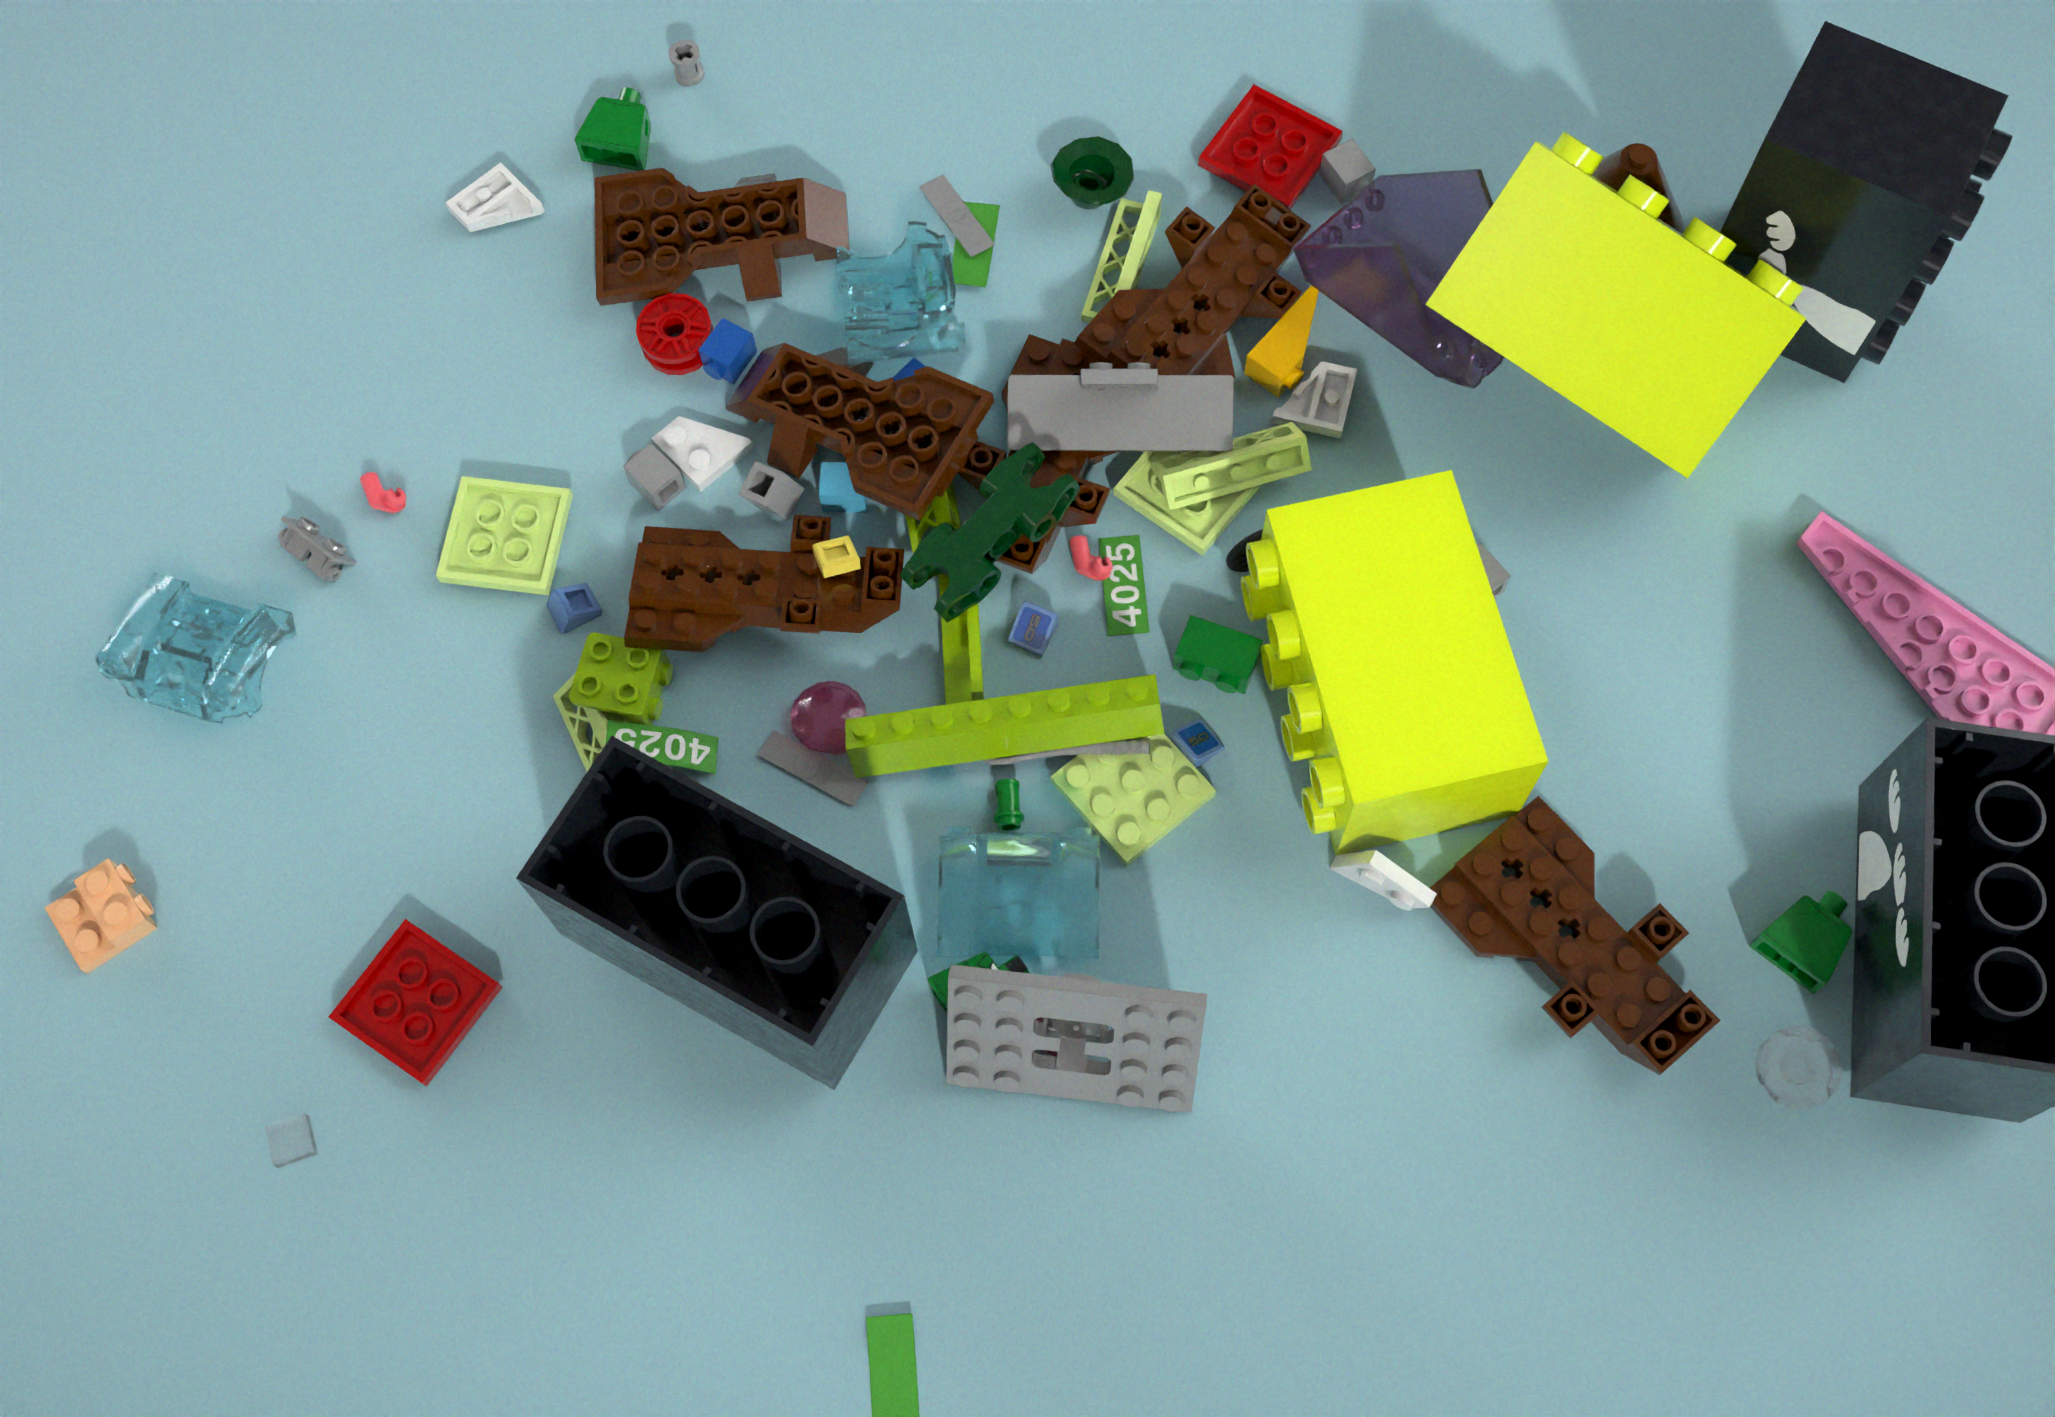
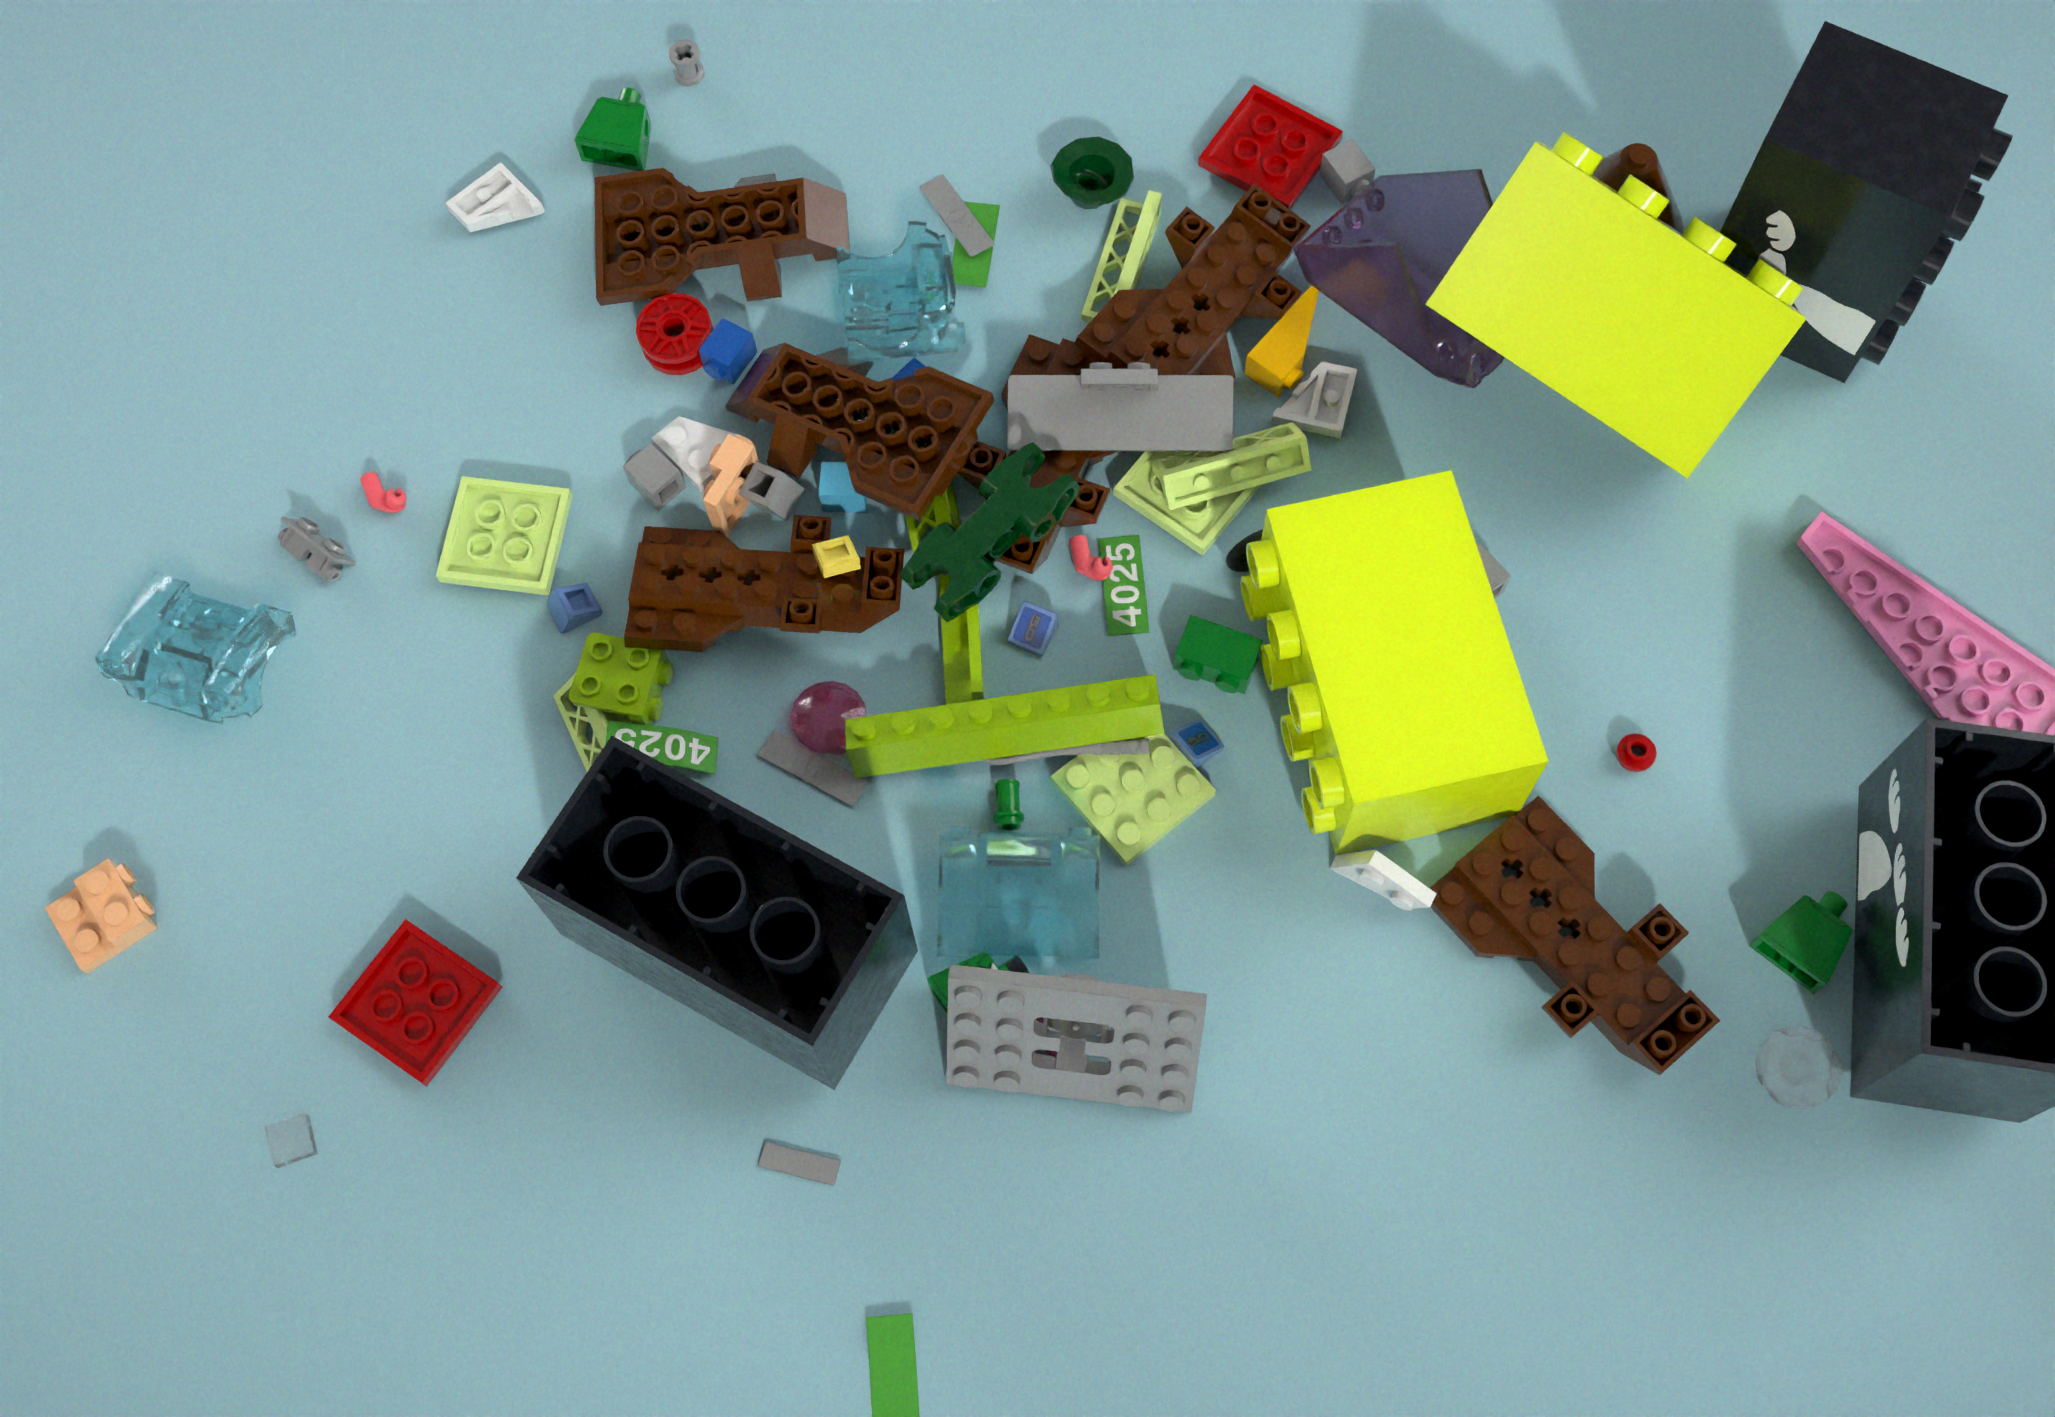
none -> light nougat plate [703,434,759,538]
none -> light grey window [758,1142,841,1186]
none -> red plate [1616,733,1657,772]

